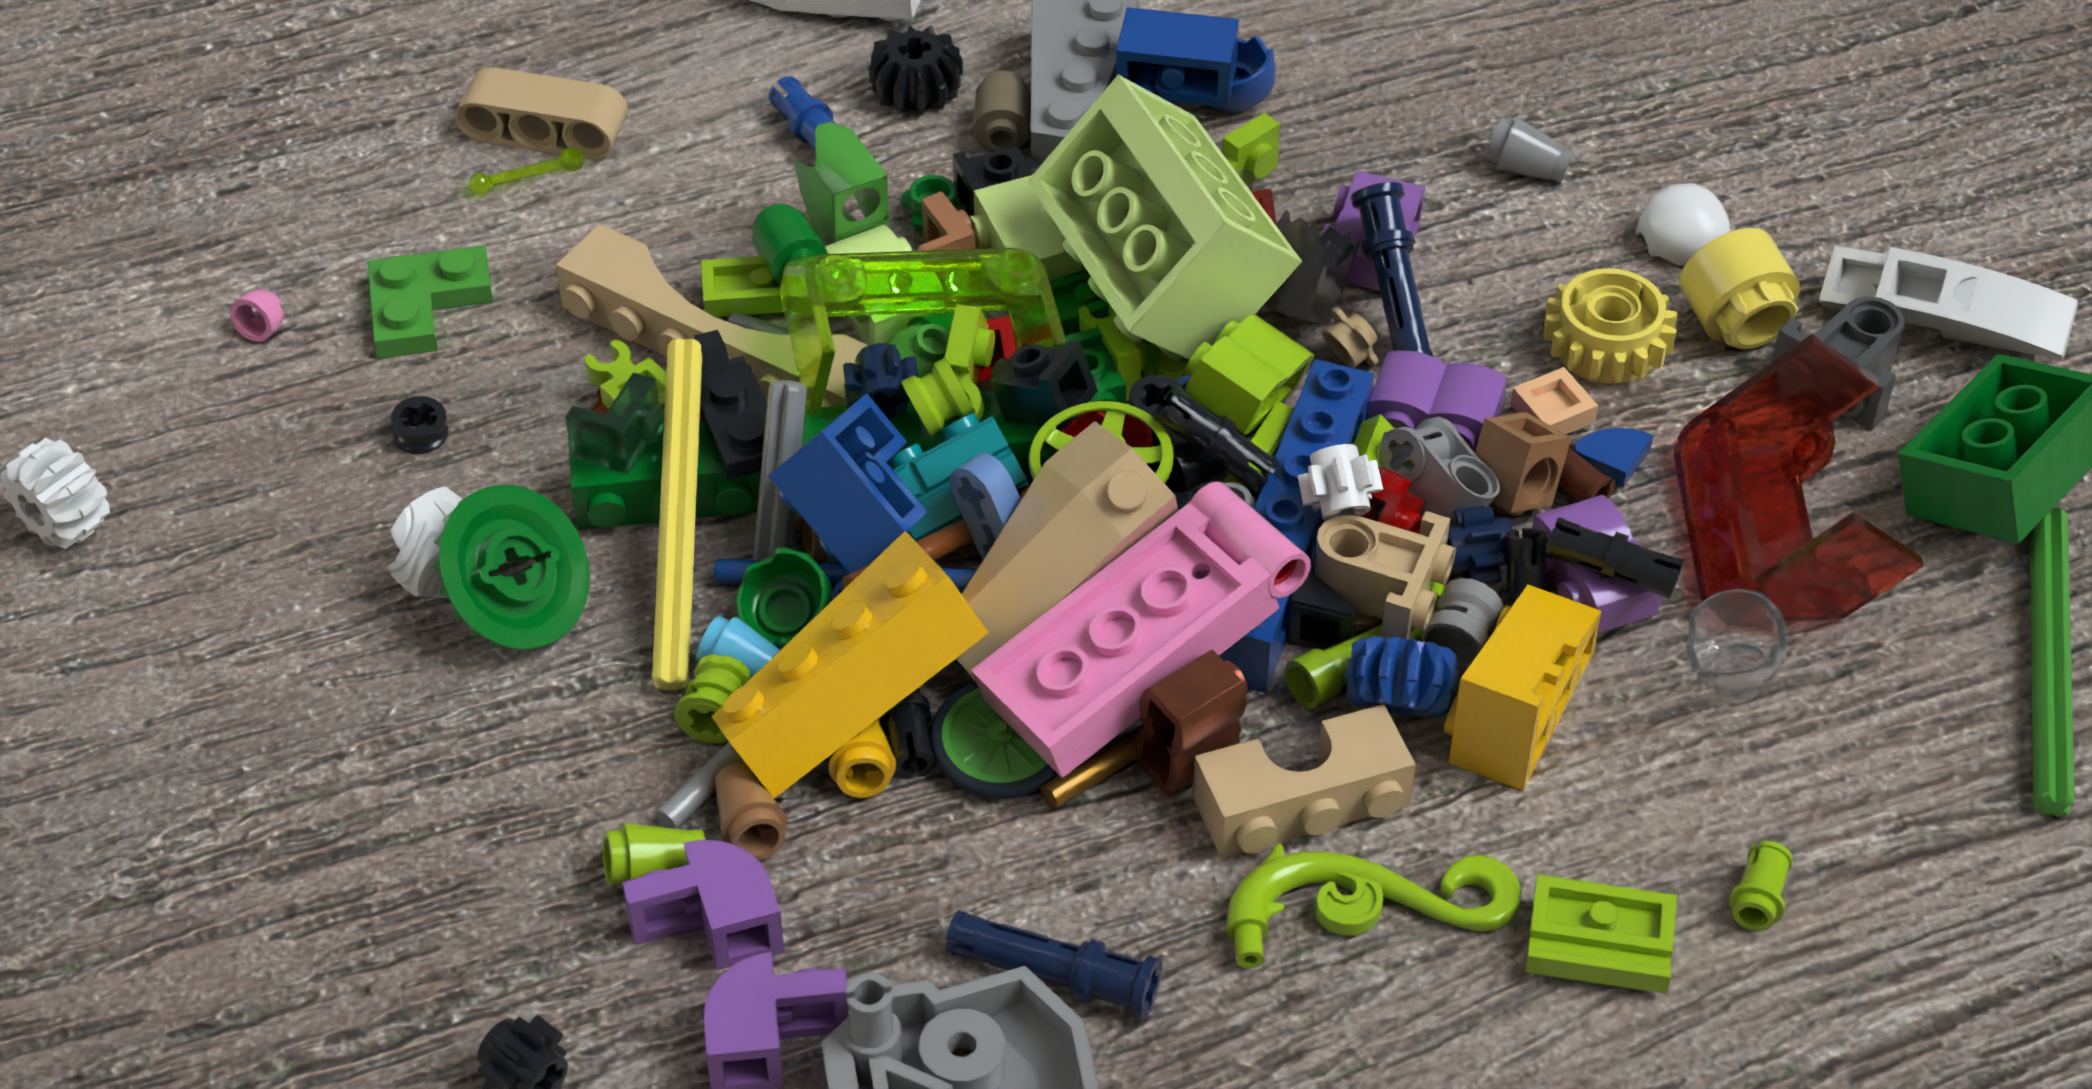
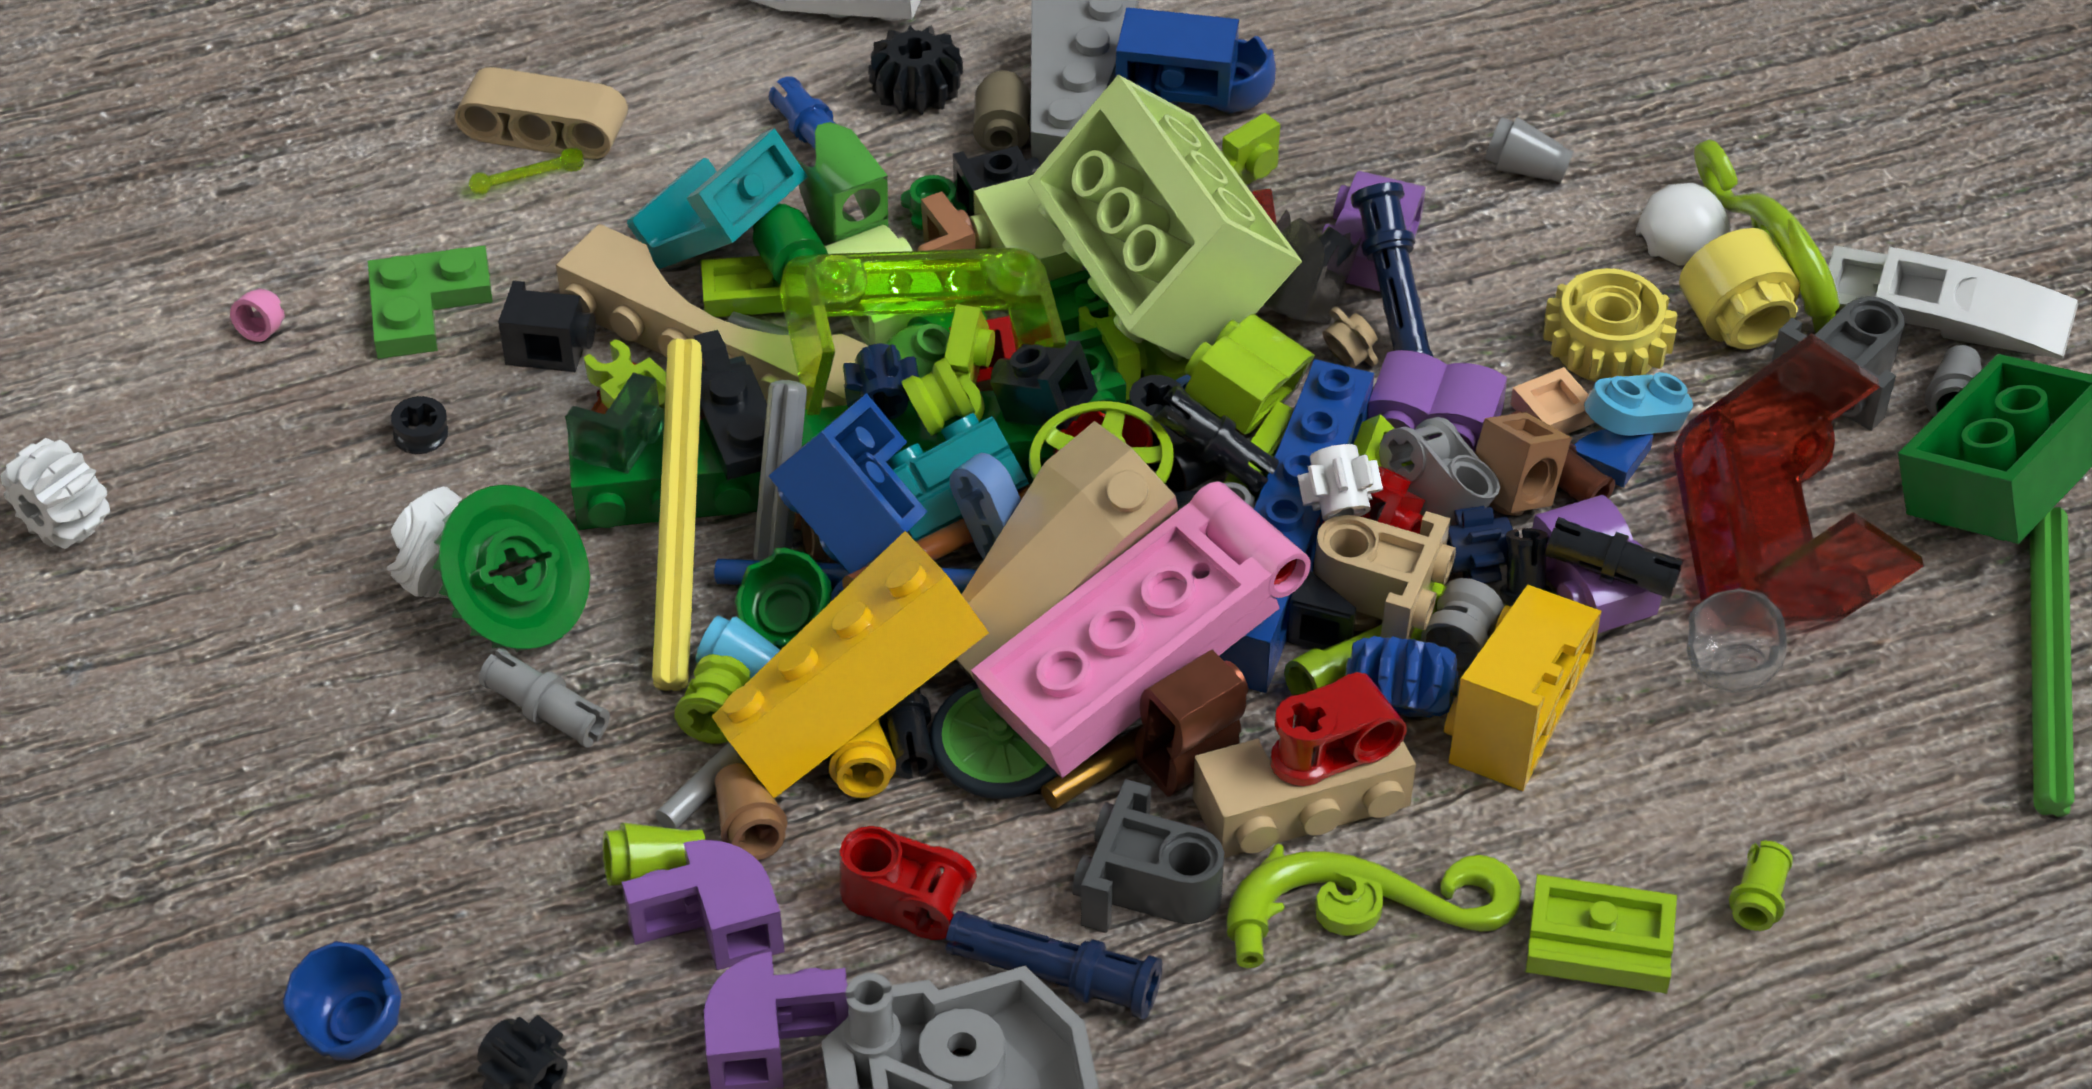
none -> blue hair [283,941,402,1060]
none -> light grey pin [479,648,610,748]
none -> black brick [498,280,596,372]
none -> teal panel [627,128,808,269]
none -> red piece [840,826,977,940]
none -> dark grey pin [1072,779,1225,933]
none -> red piece [1270,672,1407,786]
none -> medium azure plate [1584,372,1693,436]
none -> lime plant [1694,139,1840,333]
none -> light grey cone [1925,345,1982,417]

